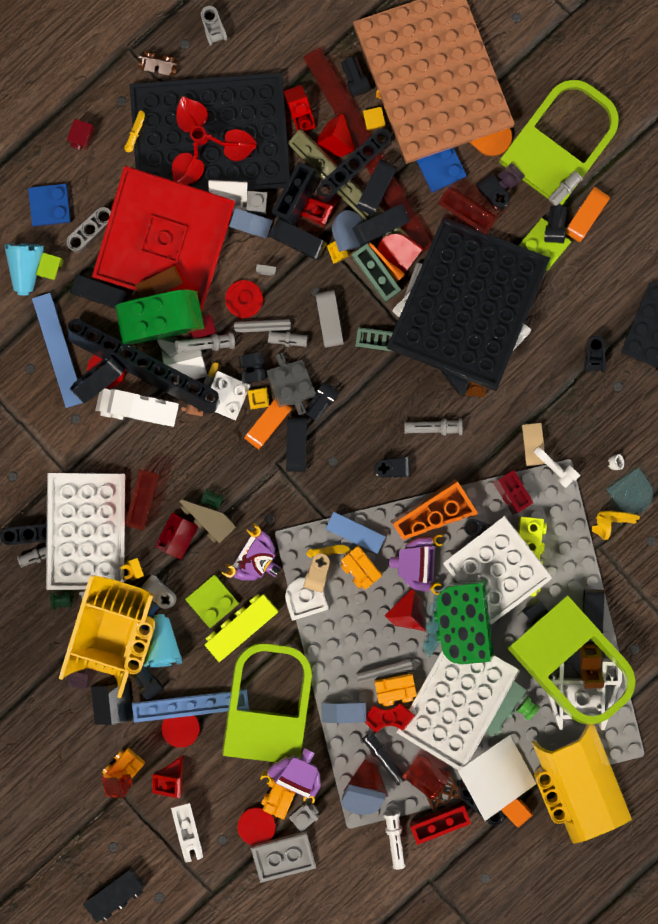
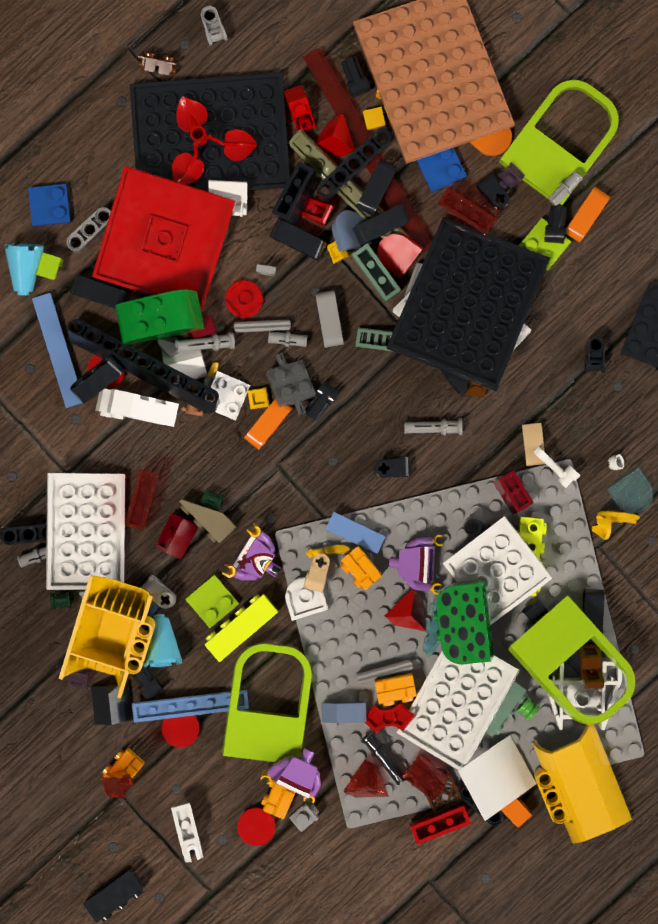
dark red brick [67,118,95,151] -> none
yellow tile [119,558,144,580] -> none
yellow piece [124,110,145,152] -> none
reddish brown slope [135,265,183,298] -> none
red slope [152,755,183,798] -> none
sand blue slope [229,208,273,238] -> none
black wheel [238,353,267,383] -> none
light grey brick [246,191,268,215] -> none
light grey tile [251,831,316,883] -> none
black beam [286,416,307,472] -> none
sand blue tile [341,785,386,815] -> none
orange piece [368,243,405,283] -> none
white pin [383,810,405,870] -> none
orange wedge [390,479,478,540] -> none

